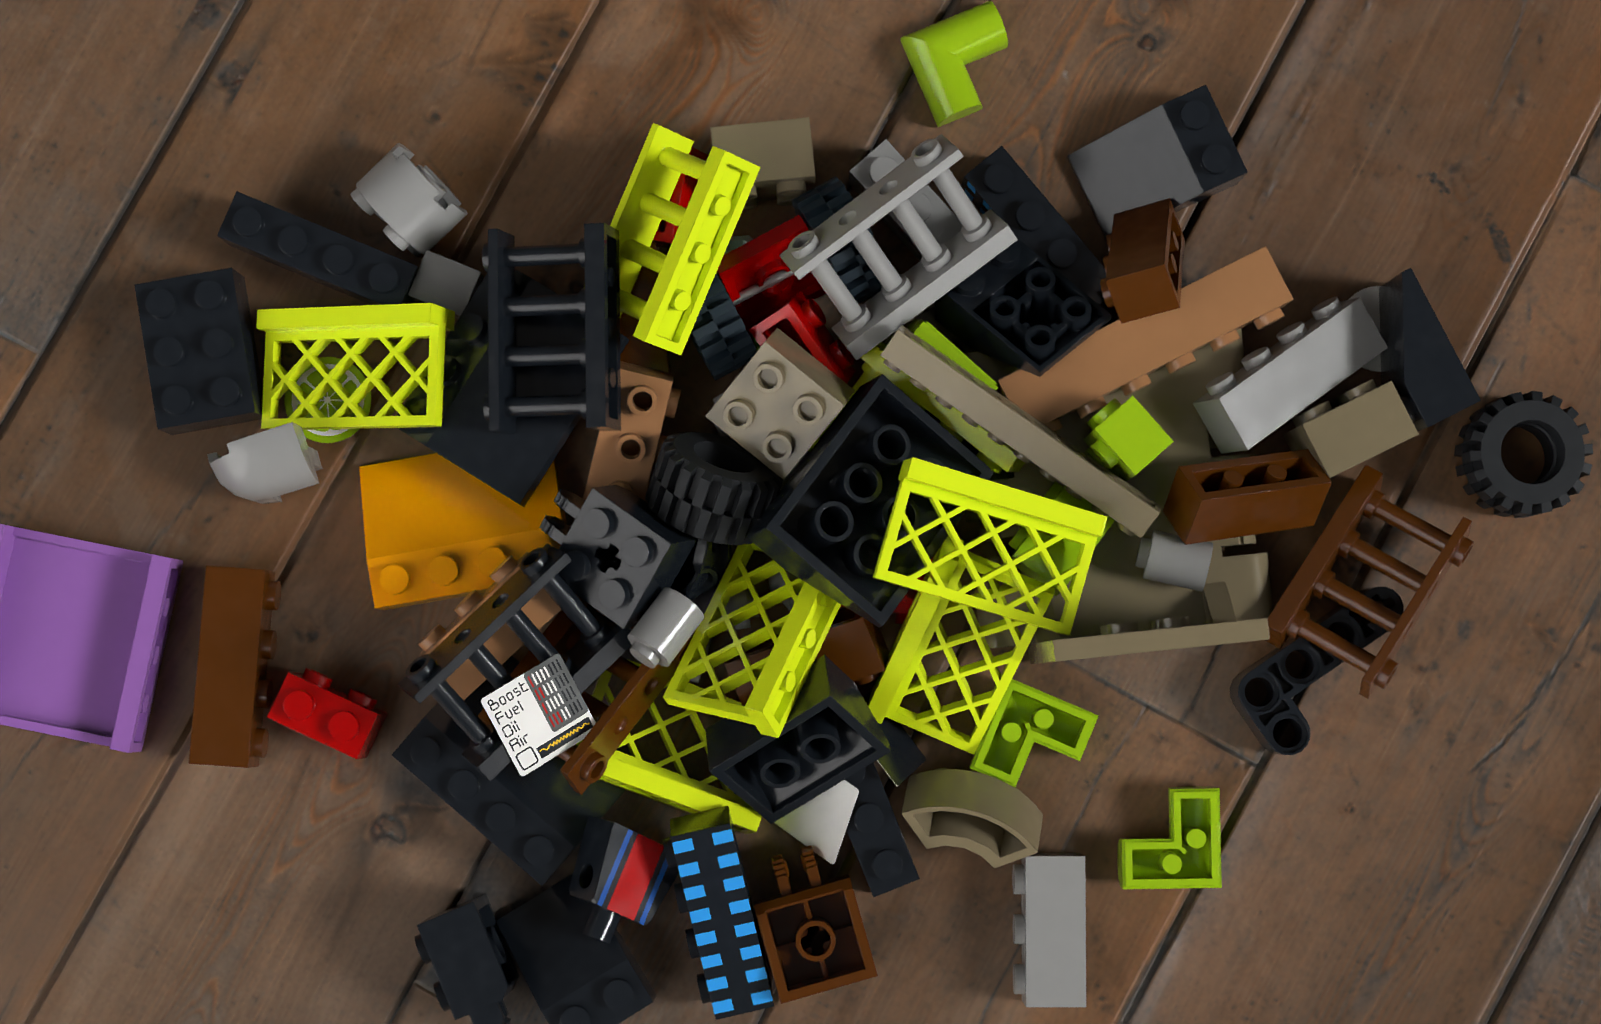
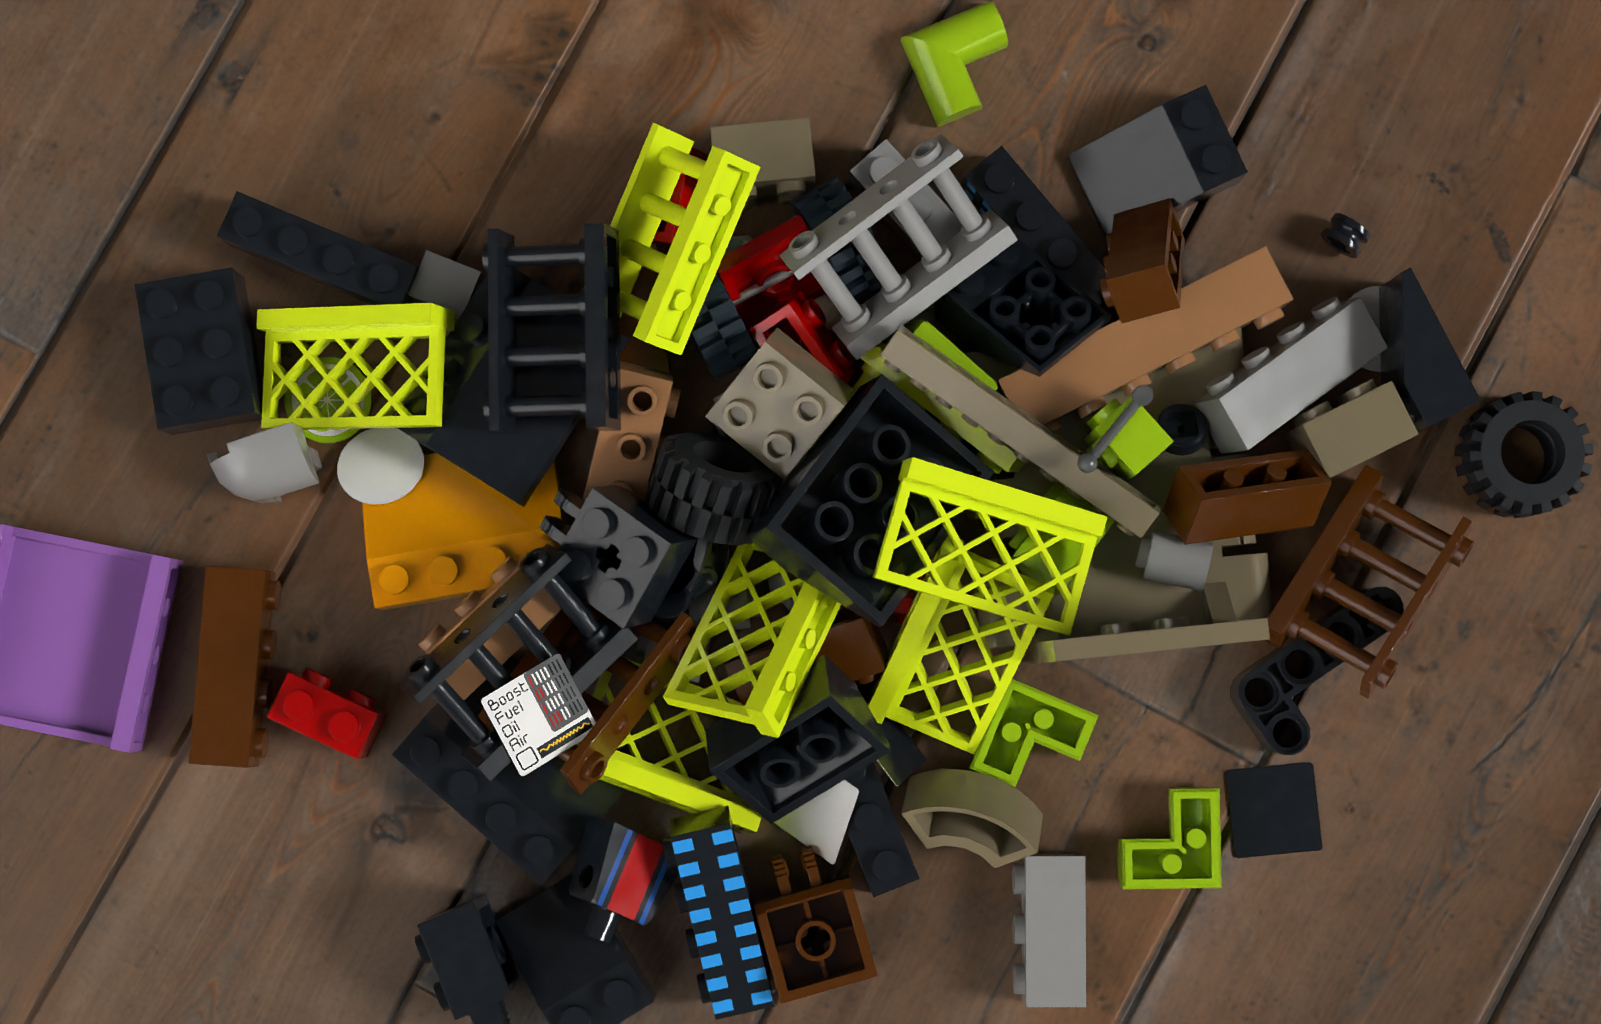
light grey brick [350,143,468,257] -> none
light grey brick [627,587,704,668] -> none
none -> white sticker [337,428,424,504]
none -> dark grey hinge [1077,385,1153,473]
none -> black tile [1157,404,1207,456]
none -> black sticker [1226,762,1322,858]
none -> black bush [1320,213,1371,258]

